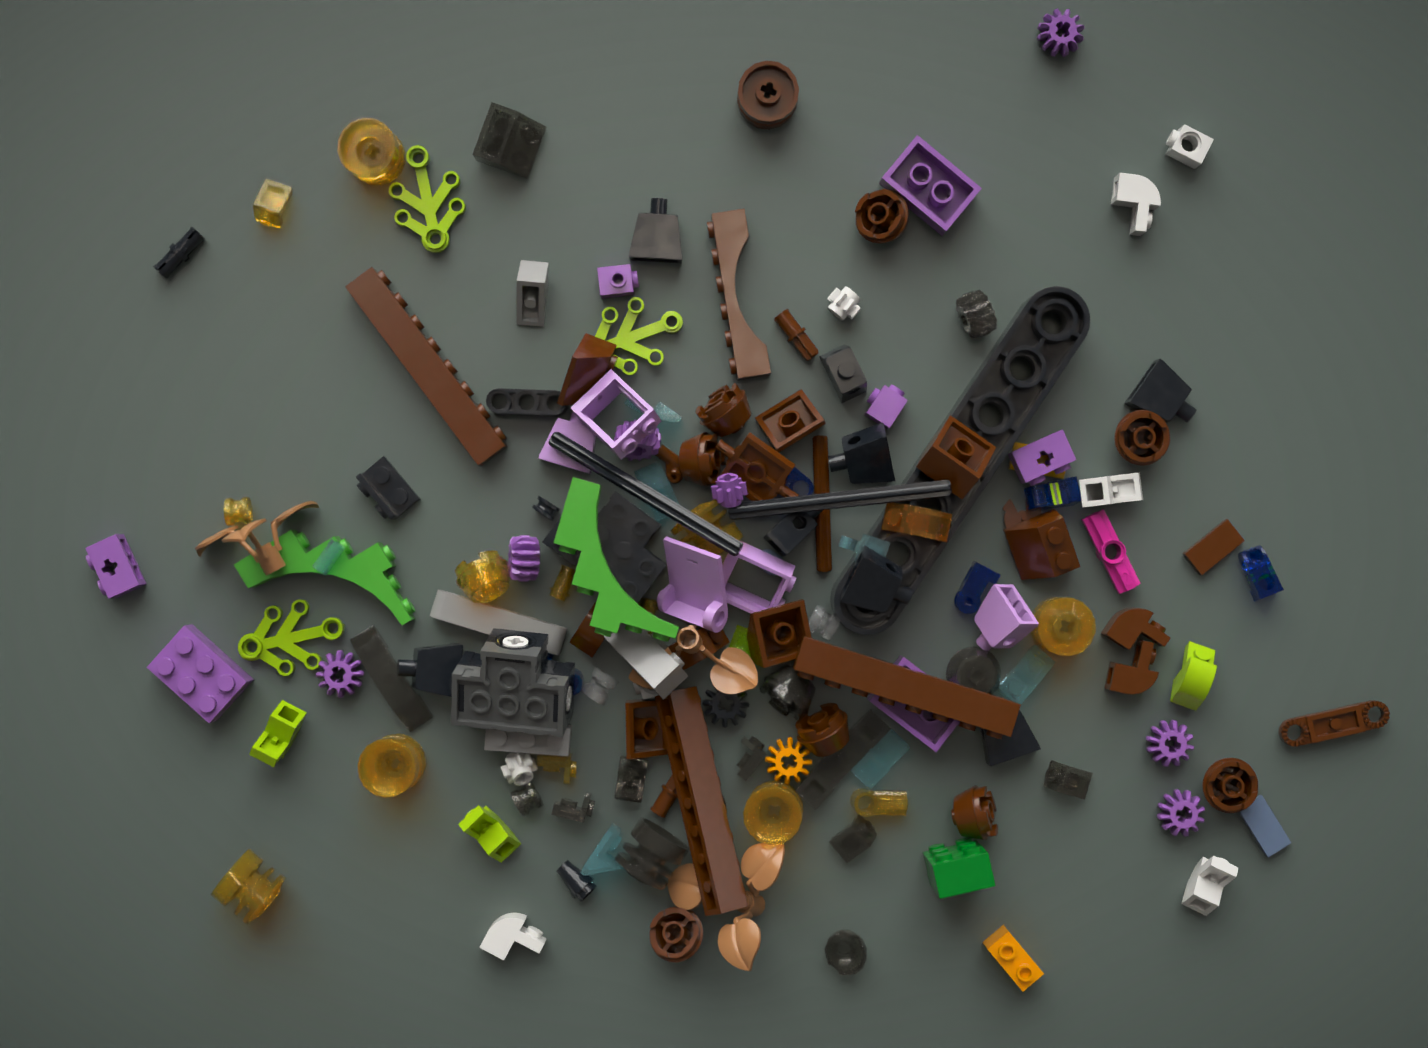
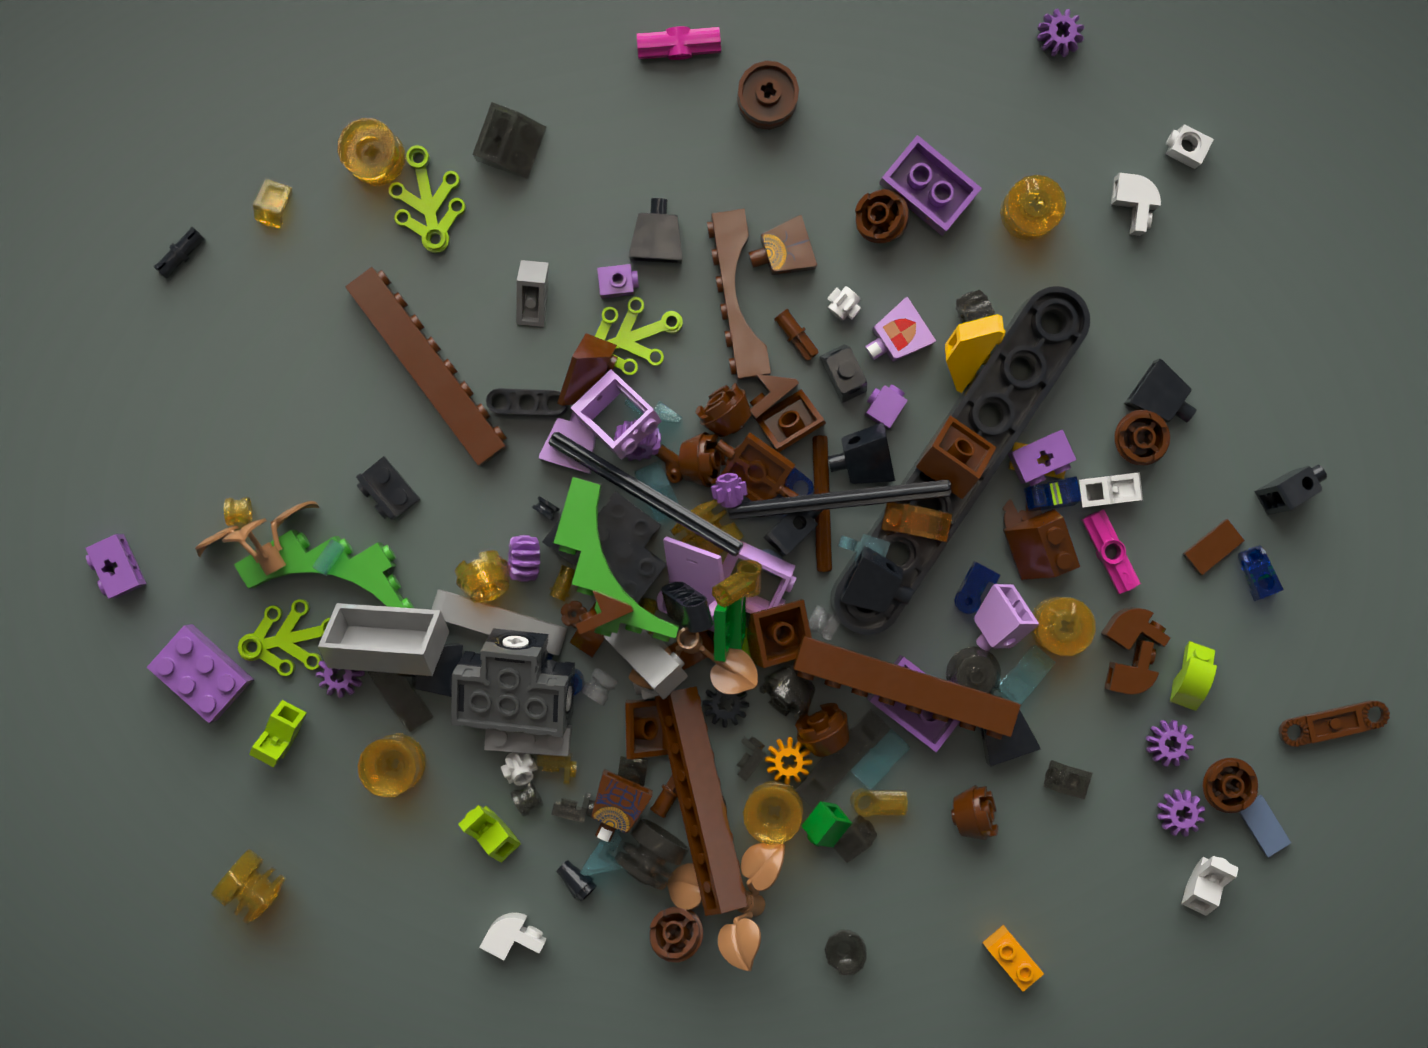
green brick [923,837,996,899] -> none
none -> light grey piece [318,603,449,676]
none -> reddish brown plate [561,601,588,628]
none -> reddish brown slope [575,590,634,635]
none -> torso [591,769,653,842]
none -> dark pink piece [637,26,721,60]
none -> black beam [661,582,713,633]
none -> clear yellow piece [712,560,762,608]
none -> green slope [714,586,746,662]
none -> reddish brown torso [748,215,817,275]
none -> reddish brown slope [749,375,799,419]
none -> green brick [801,801,852,848]
none -> lavender torso [865,297,936,361]
none -> yellow slope [945,314,1005,393]
none -> clear yellow wheel [1000,175,1066,240]
none -> black torso [1254,465,1327,515]

